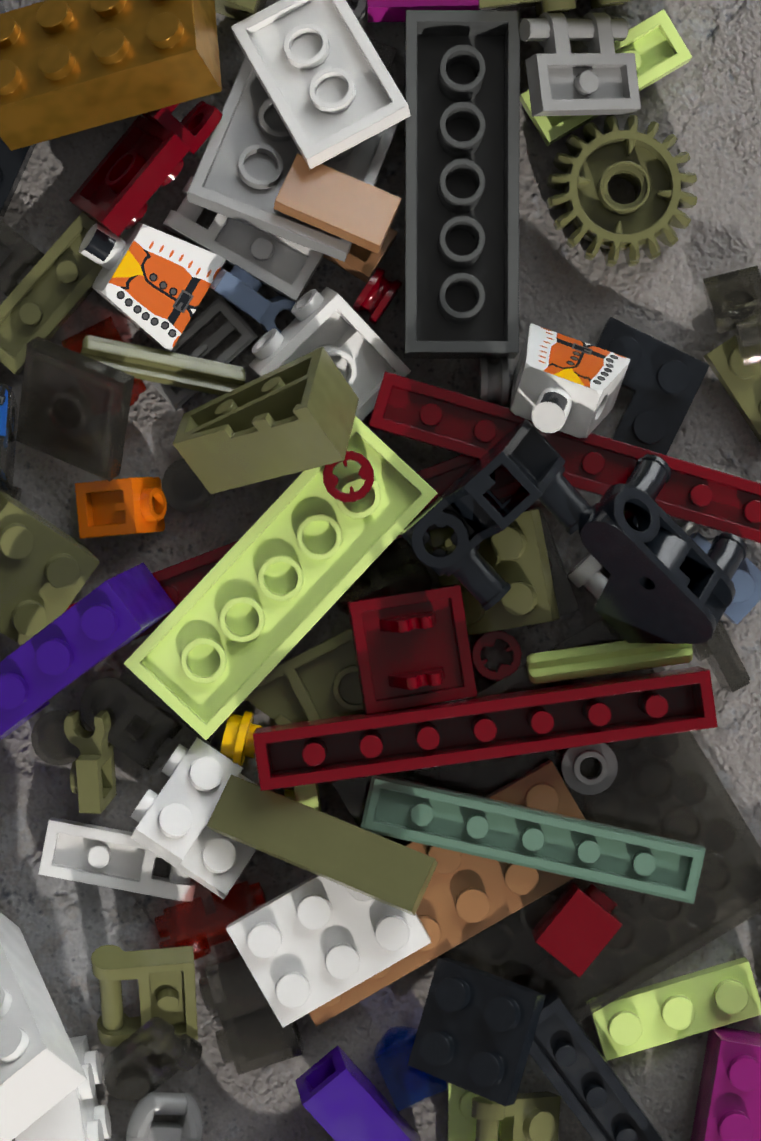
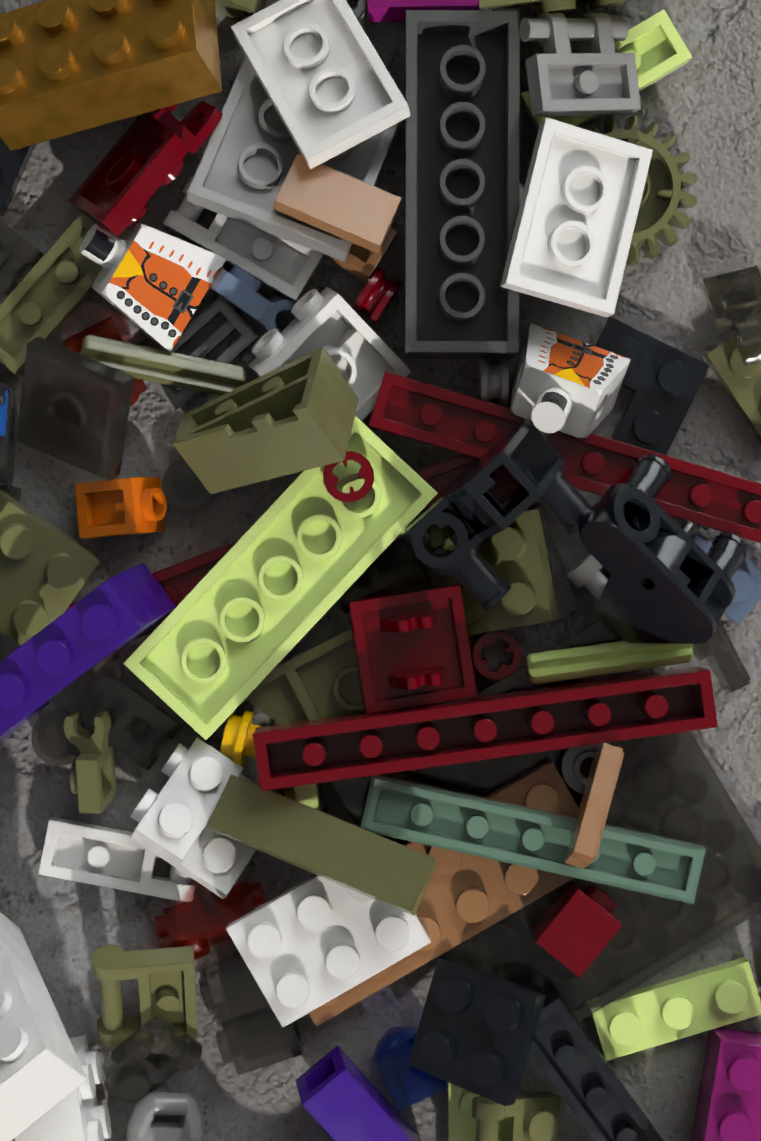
none -> white plate [500,117,653,317]
none -> medium nougat tile [564,743,625,869]

